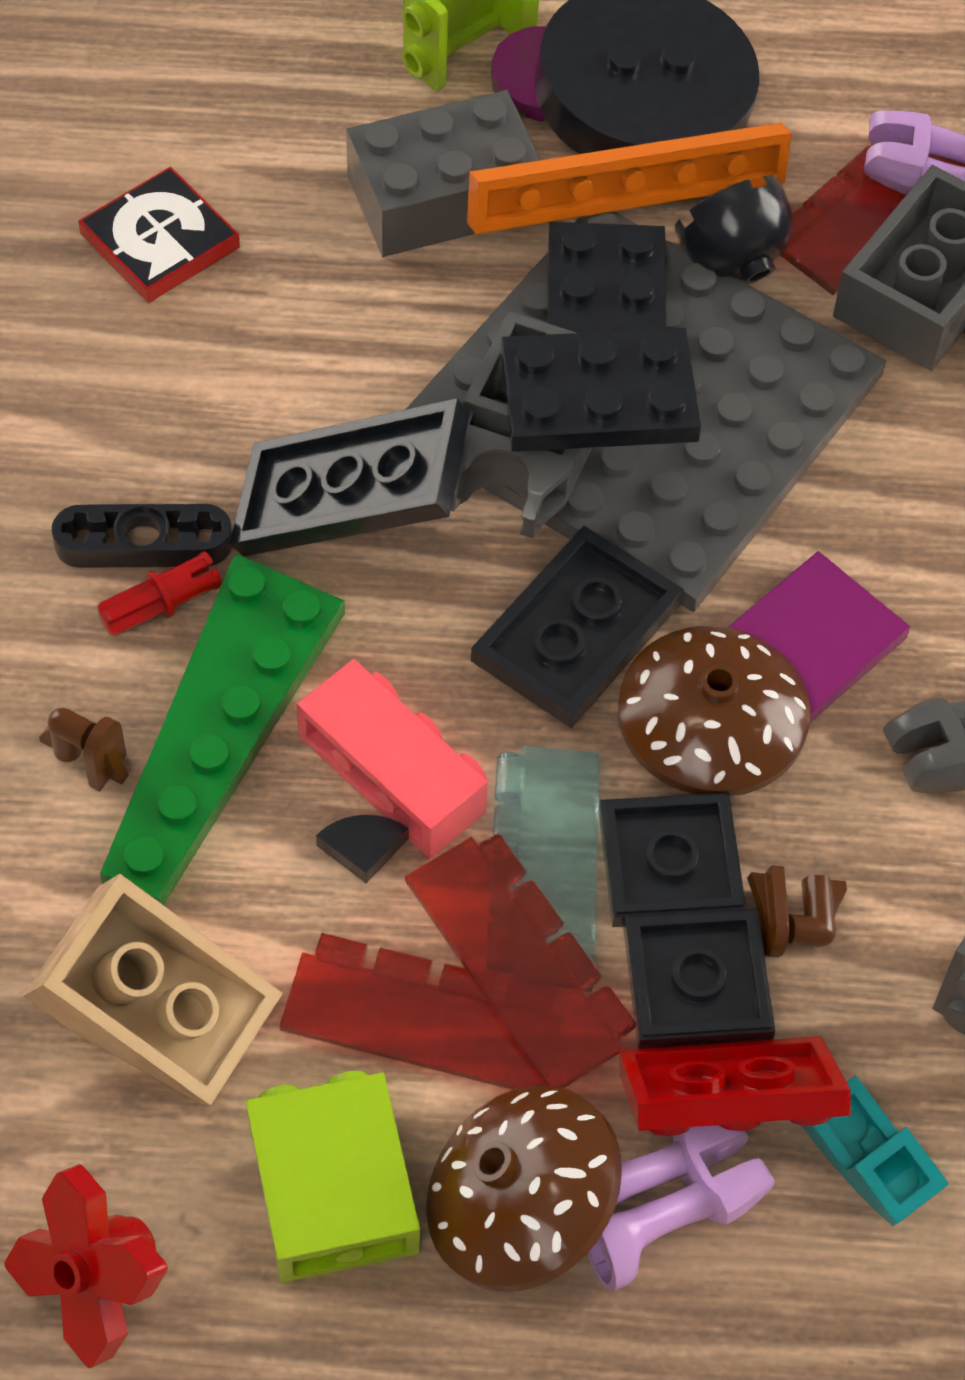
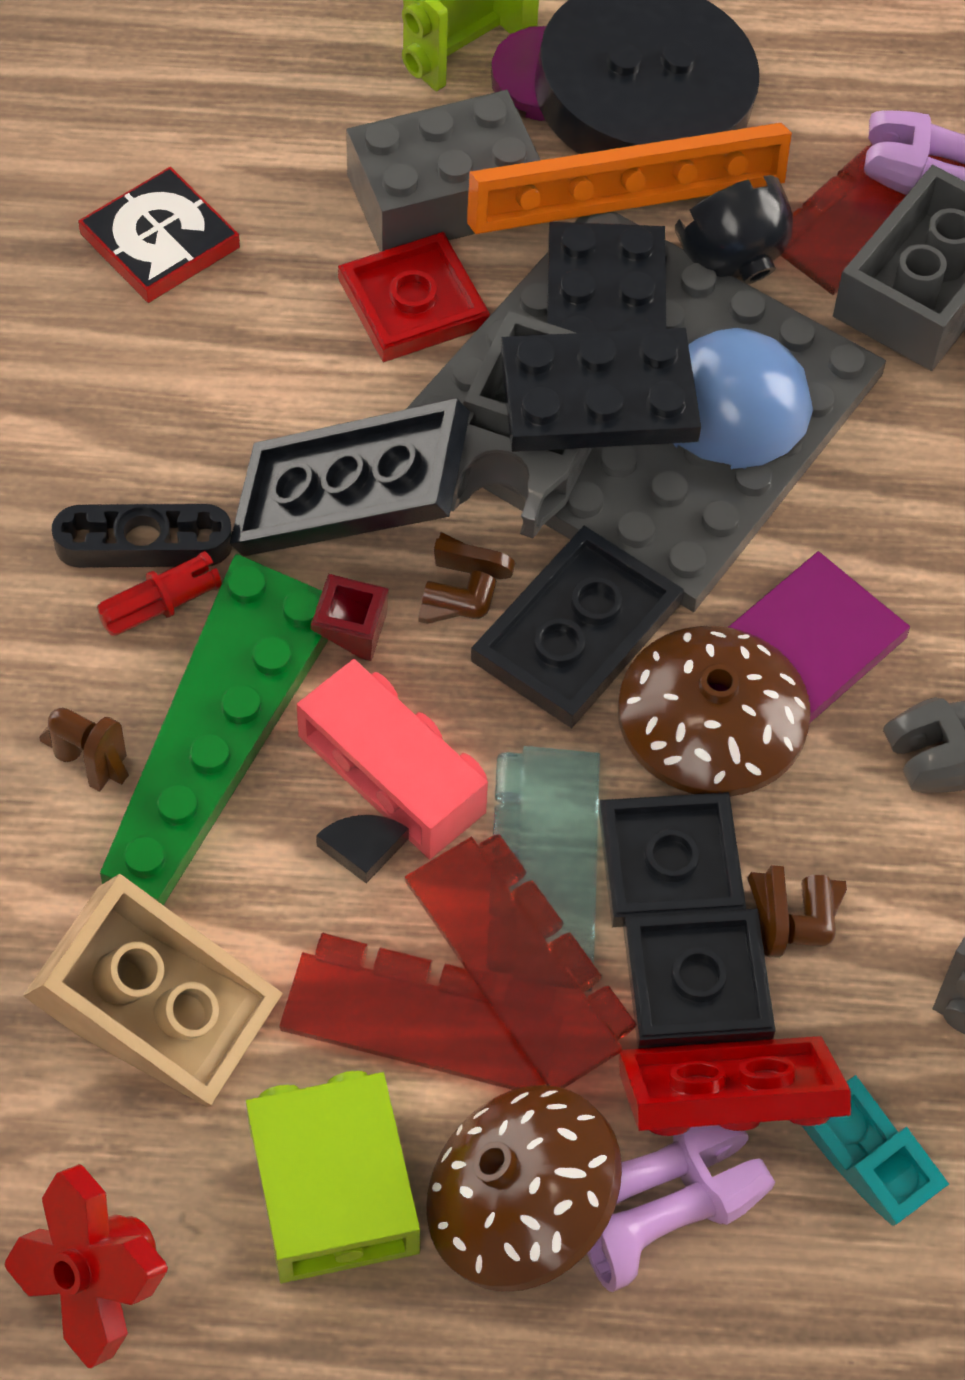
none -> dark red slope [311,574,389,661]
none -> red tile [338,231,490,363]
none -> reddish brown piece [418,532,516,624]
none -> medium blue cylinder [673,328,813,469]

